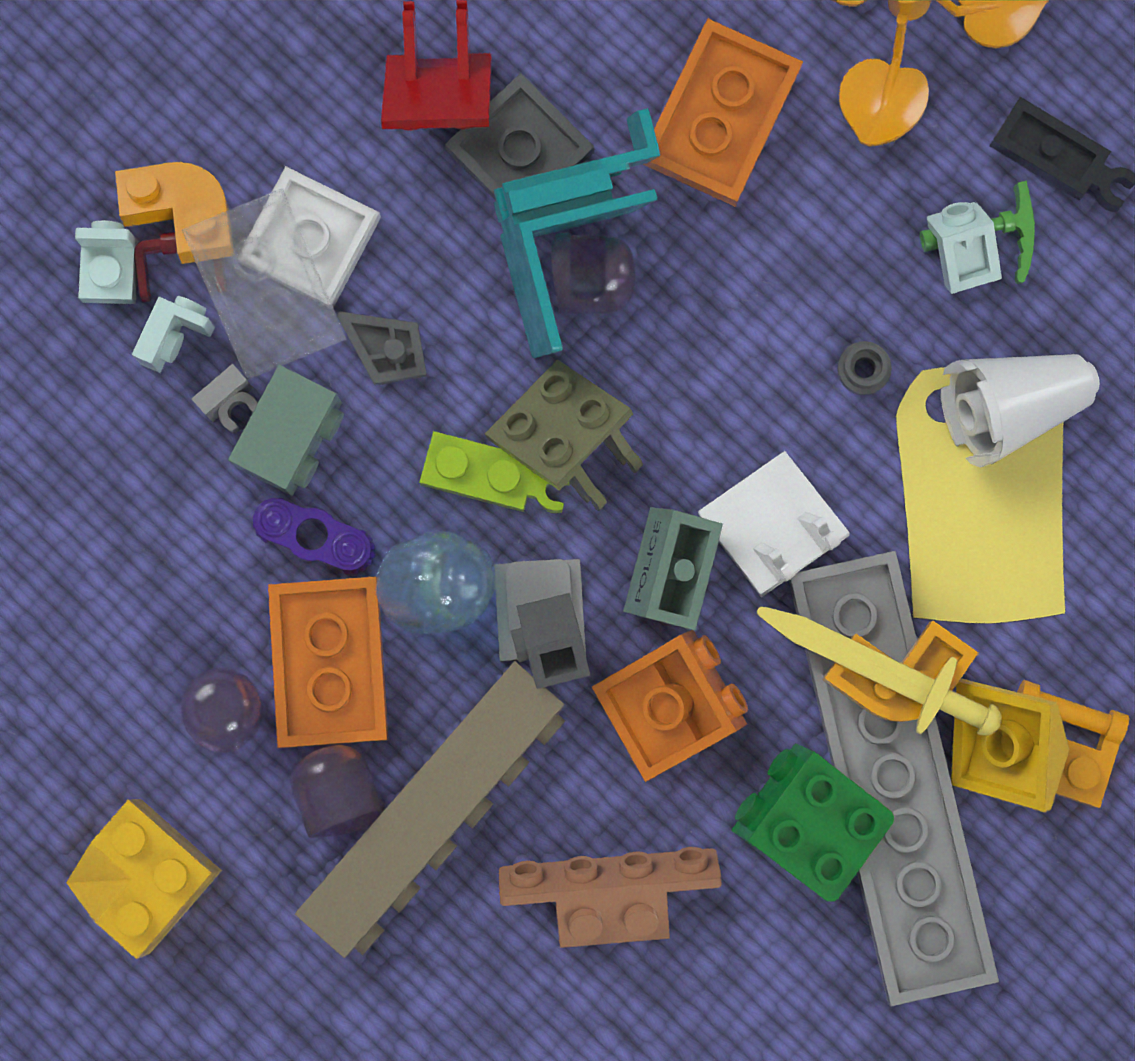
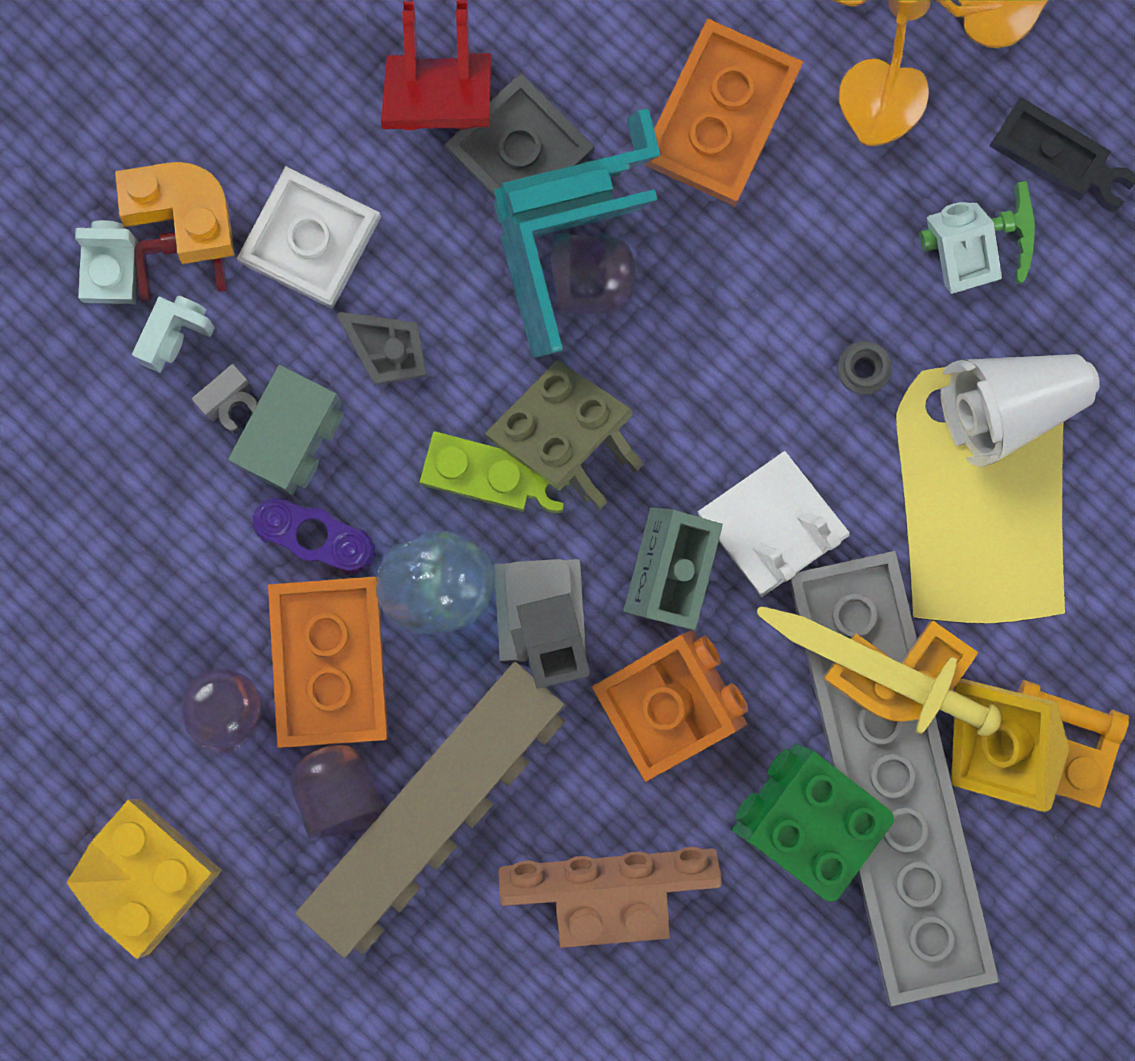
clear tile [182,188,346,380] -> none

